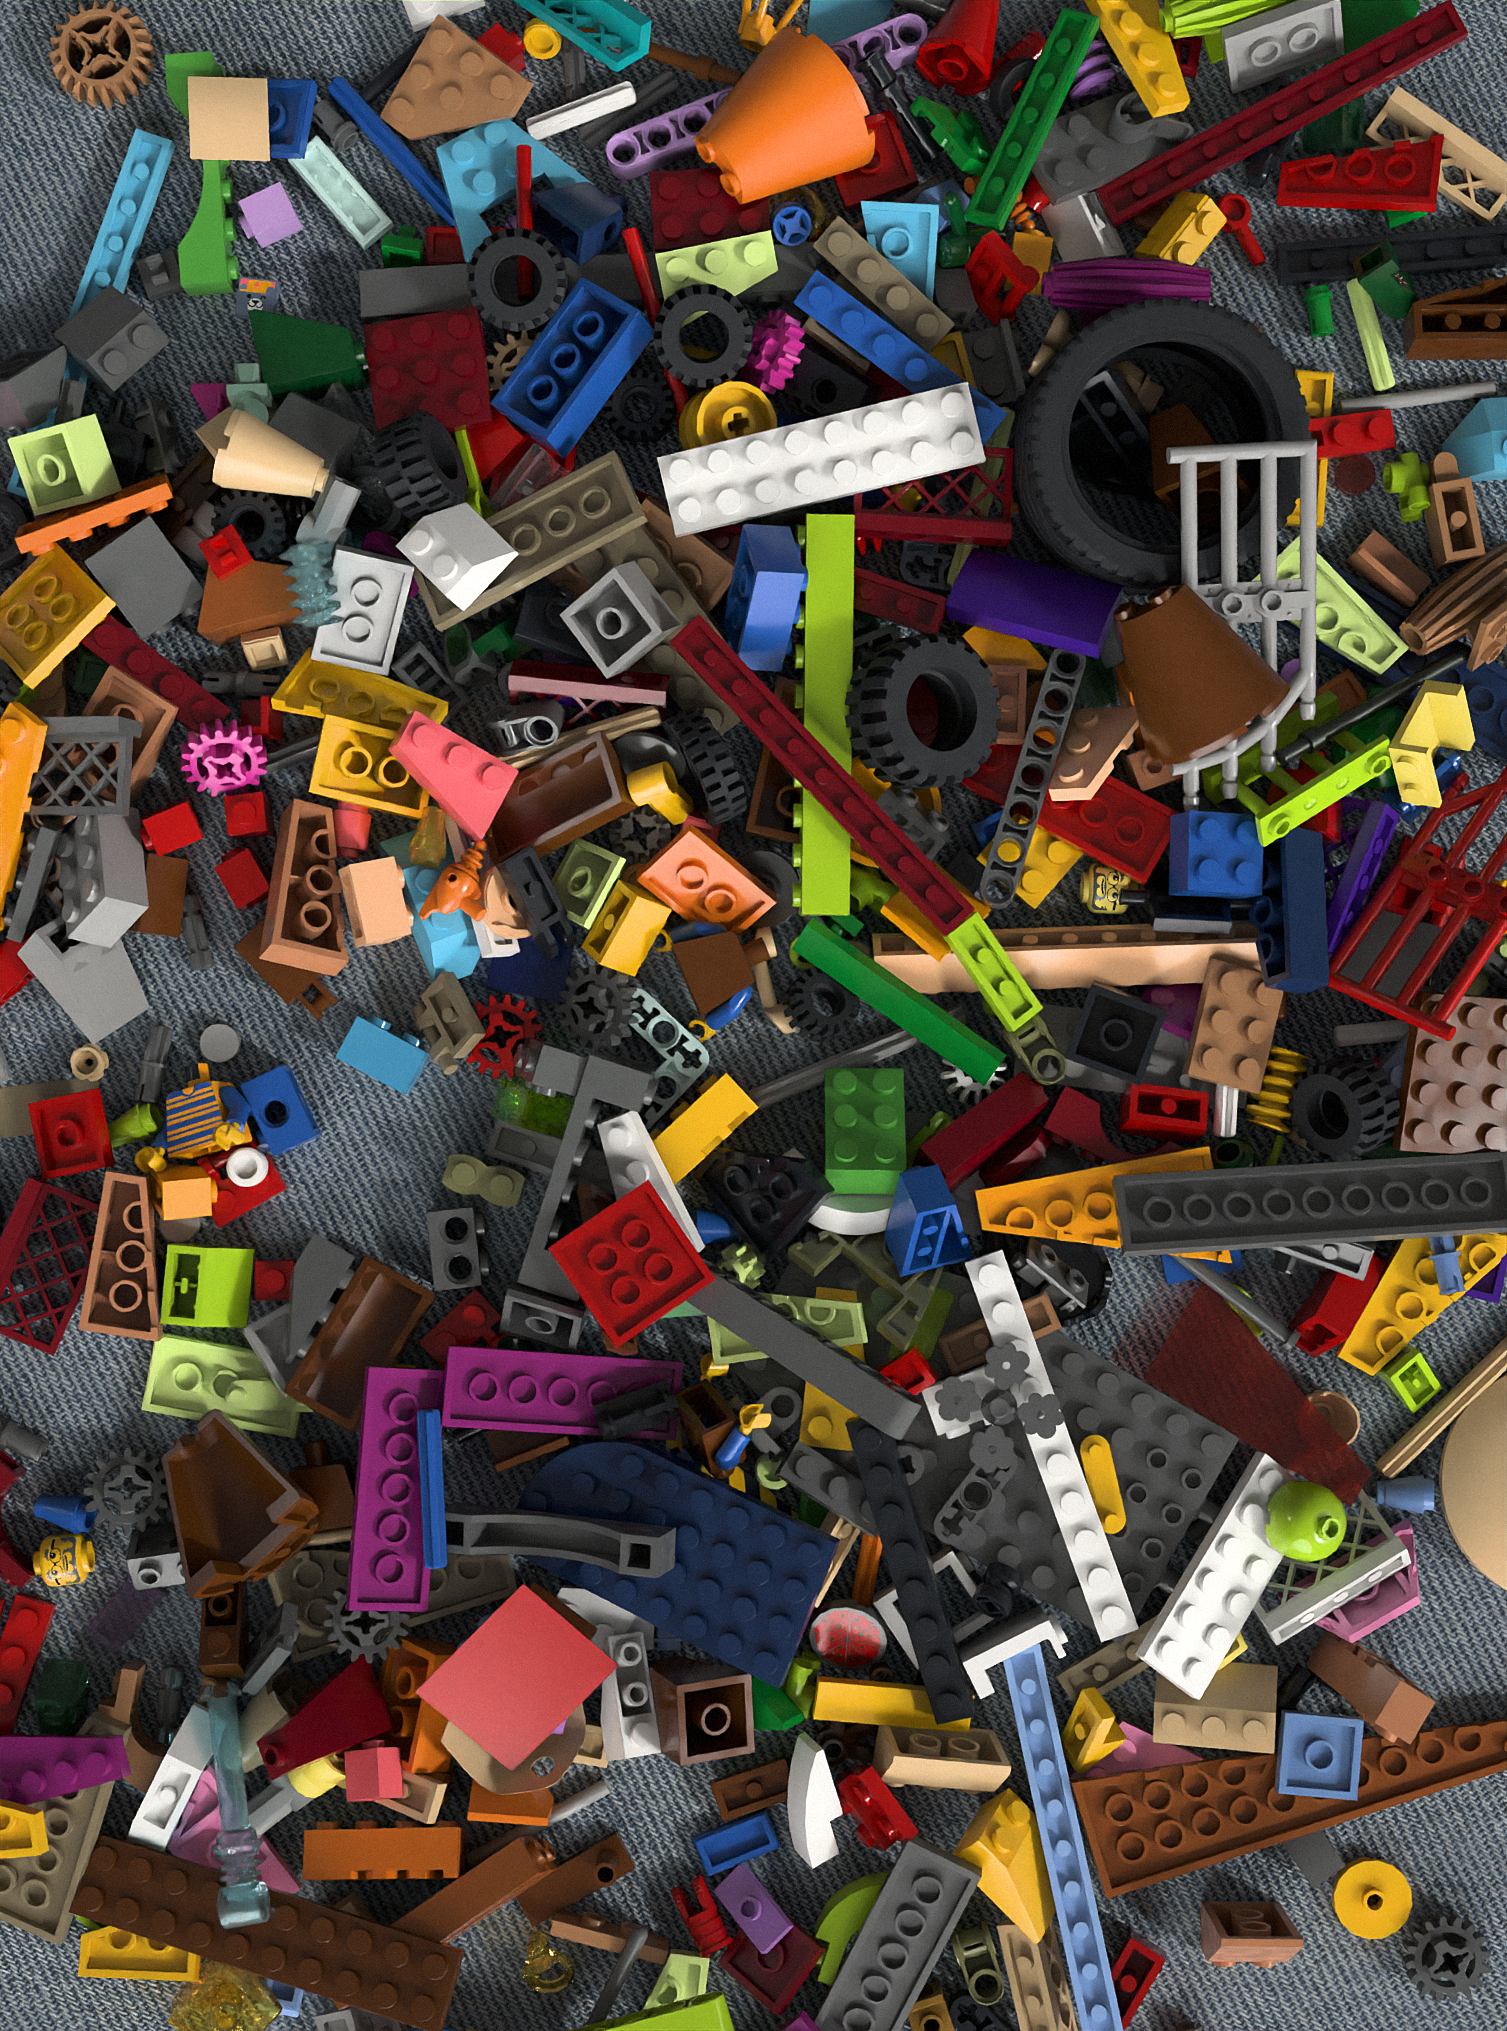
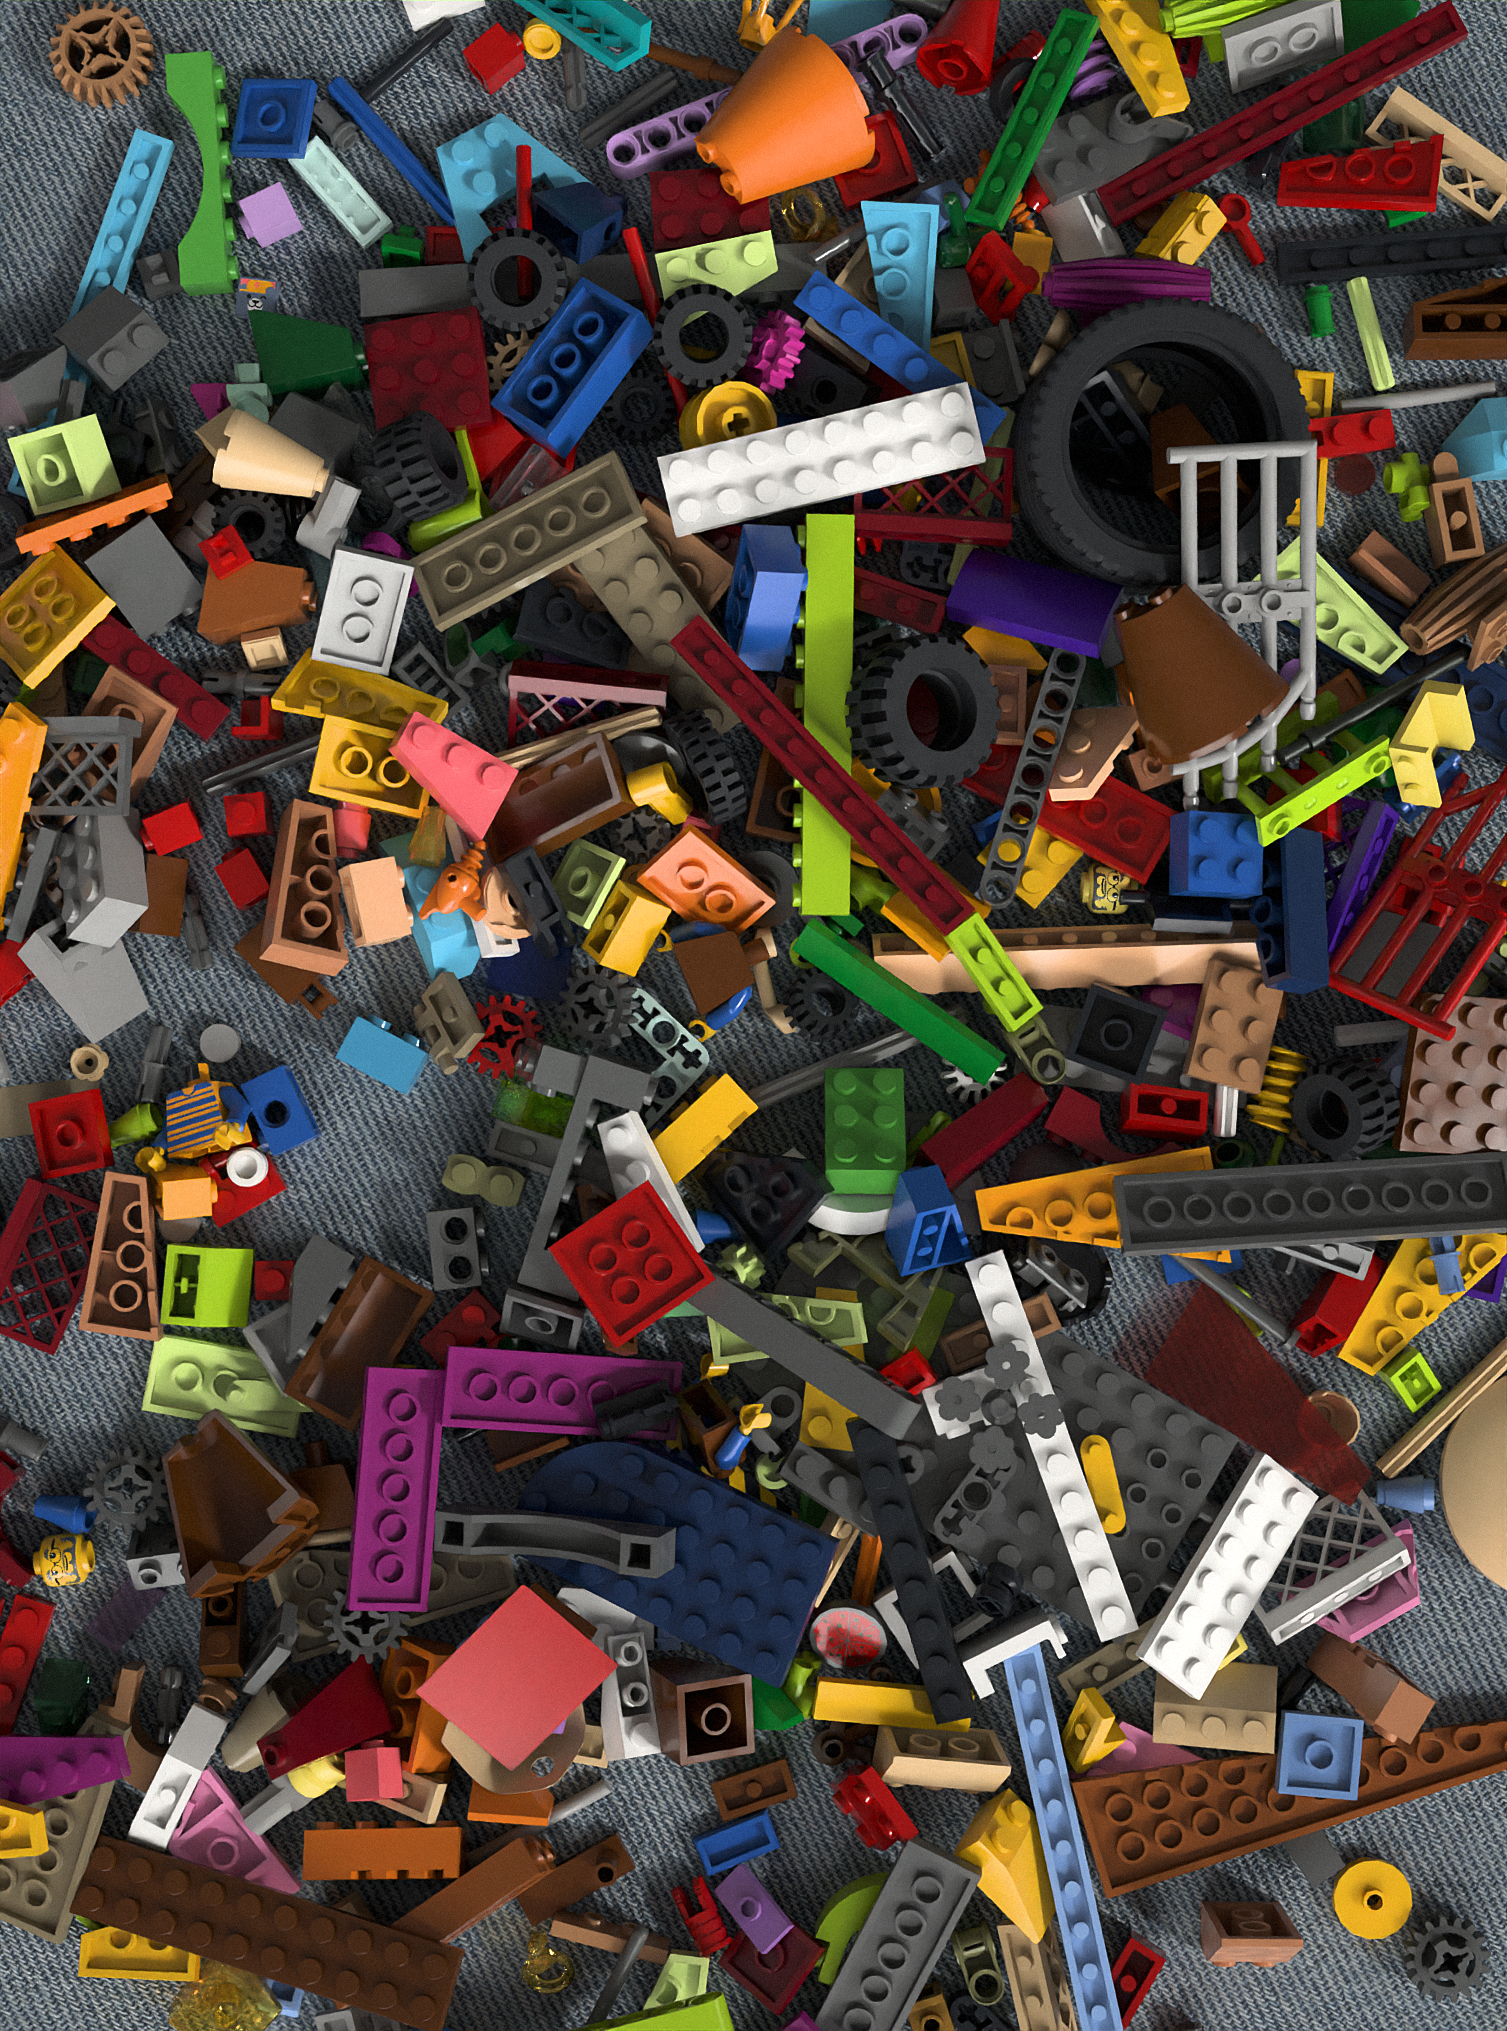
dark pink gear [180,719,267,797] -> none
tan slope [187,76,270,161] -> none
clear light blue piece [201,1682,270,1929] -> none
clear light blue piece [279,540,344,627] -> none
medium nougat plate [379,14,534,141] -> none
white slope [396,502,518,611] -> none
blue axle [416,1408,448,1569] -> none
dark grey piece [485,698,565,757] -> none
white axle [526,81,637,141] -> none
light grey brick [559,561,681,678] -> none
blue wheel [770,201,812,246] -> none
white slope [787,1732,843,1869] -> none
dark tan plate [813,215,955,354] -> none
green wing [909,96,992,177] -> none
dark red plate [978,1126,1050,1187] -> none
lime cylinder [1265,1480,1347,1562] -> none
dark green leg [1352,238,1418,319] -> none

